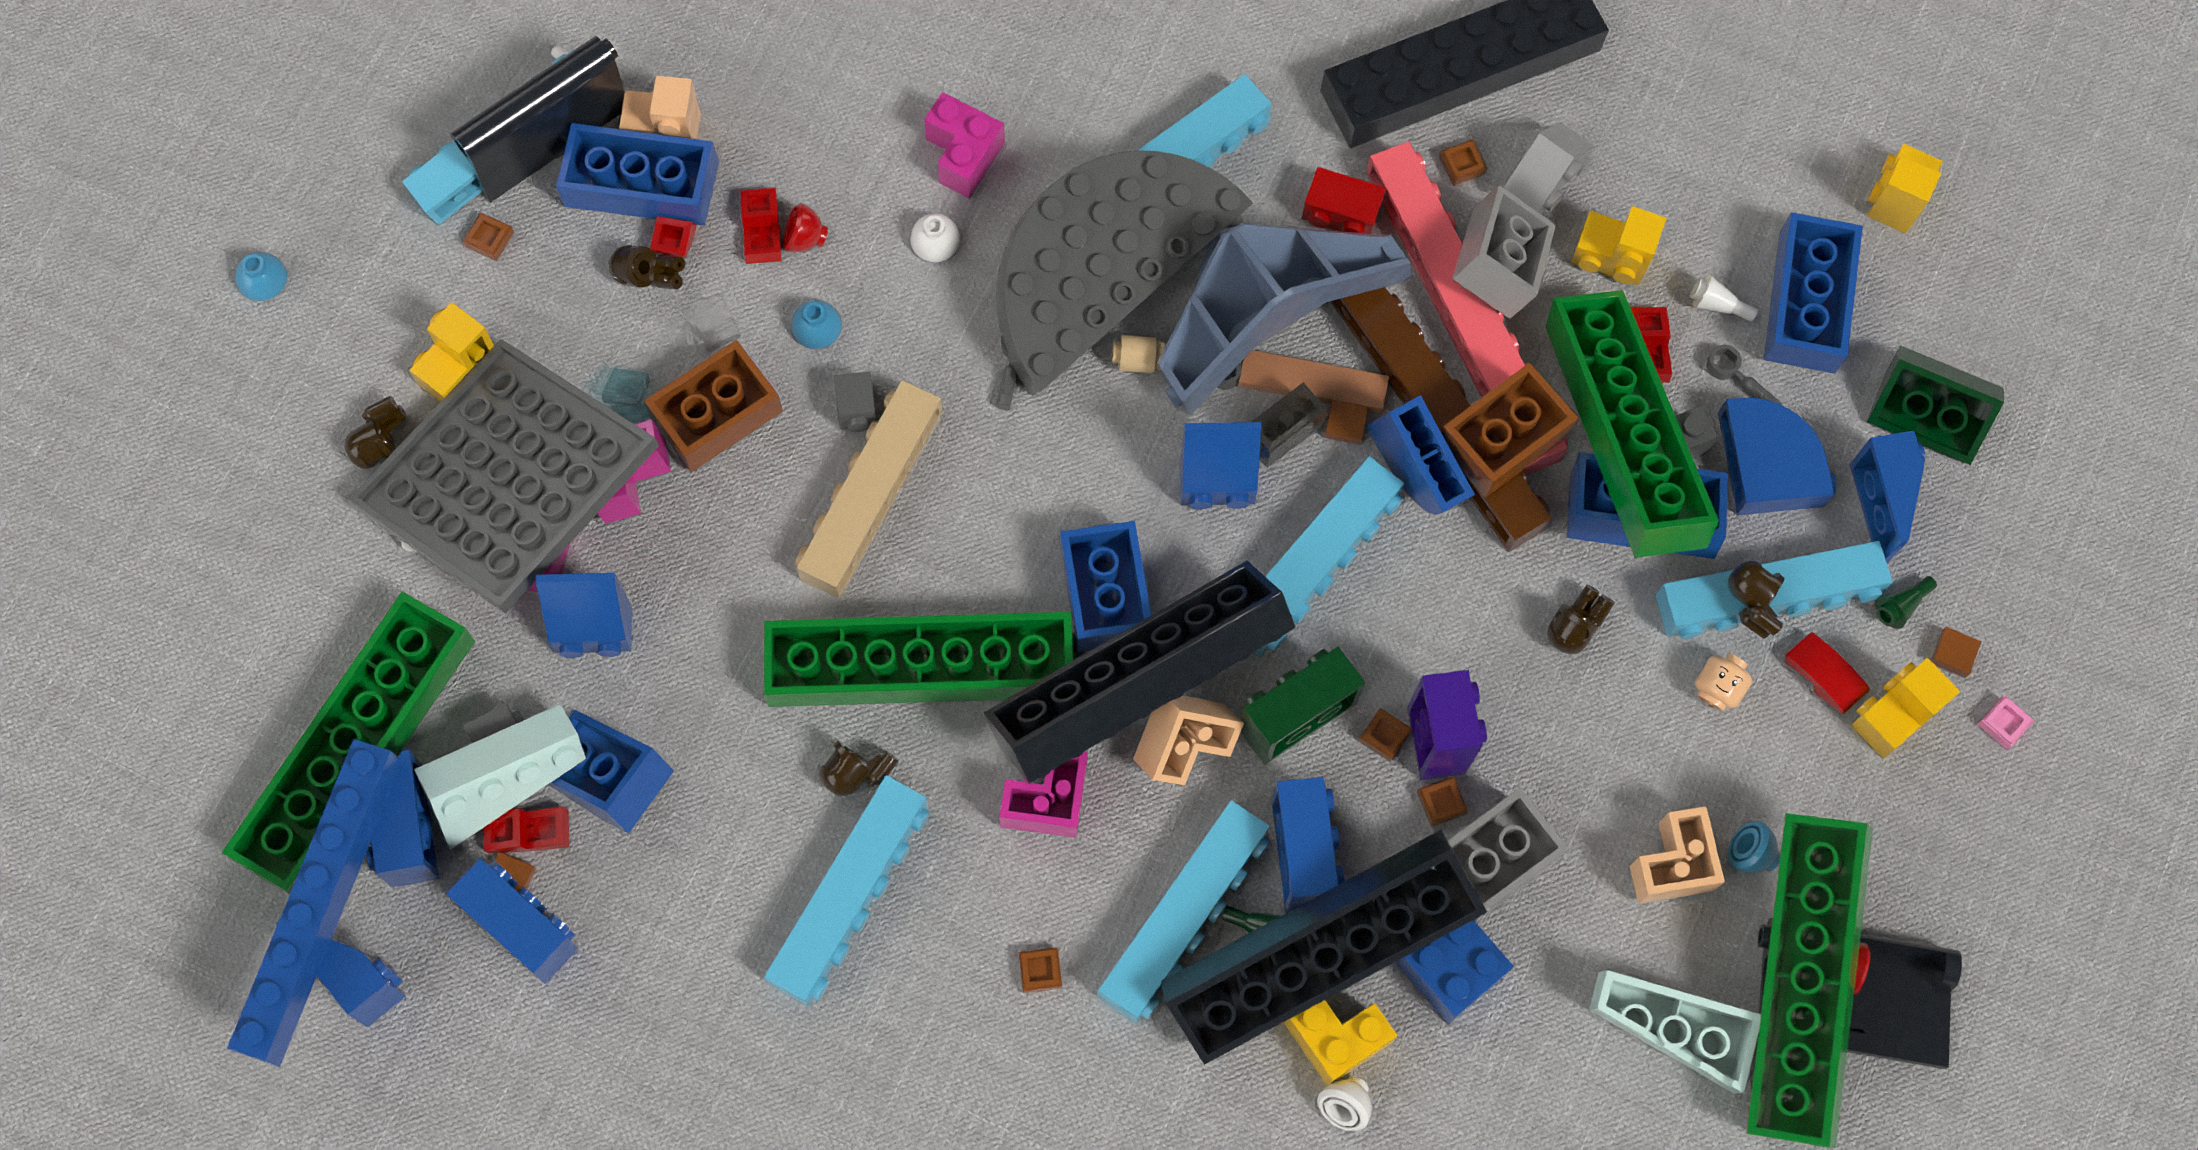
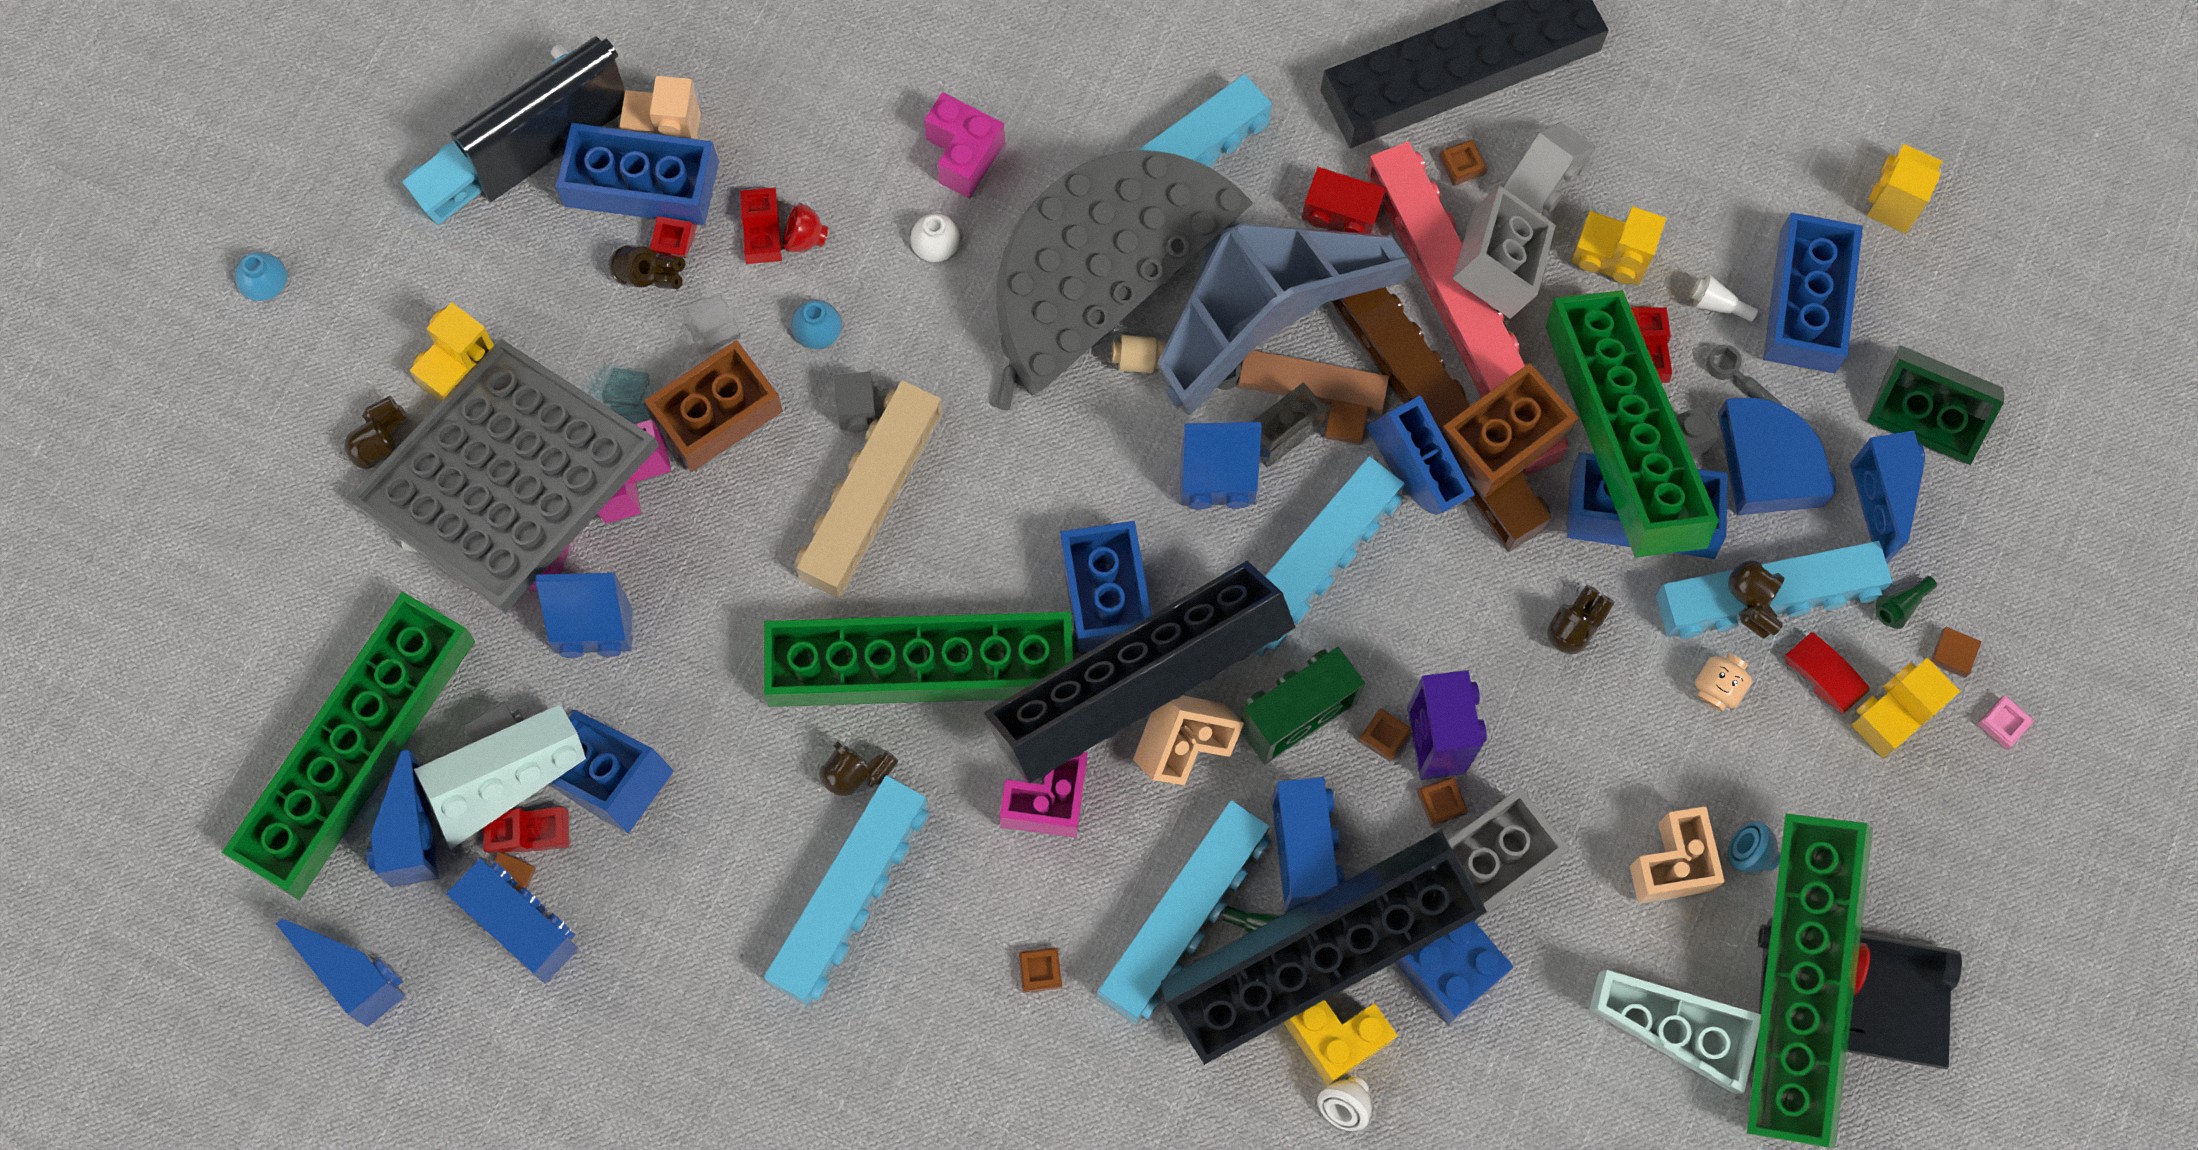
blue brick [227,739,403,1067] -> none
dark orange tile [462,212,514,261] -> none

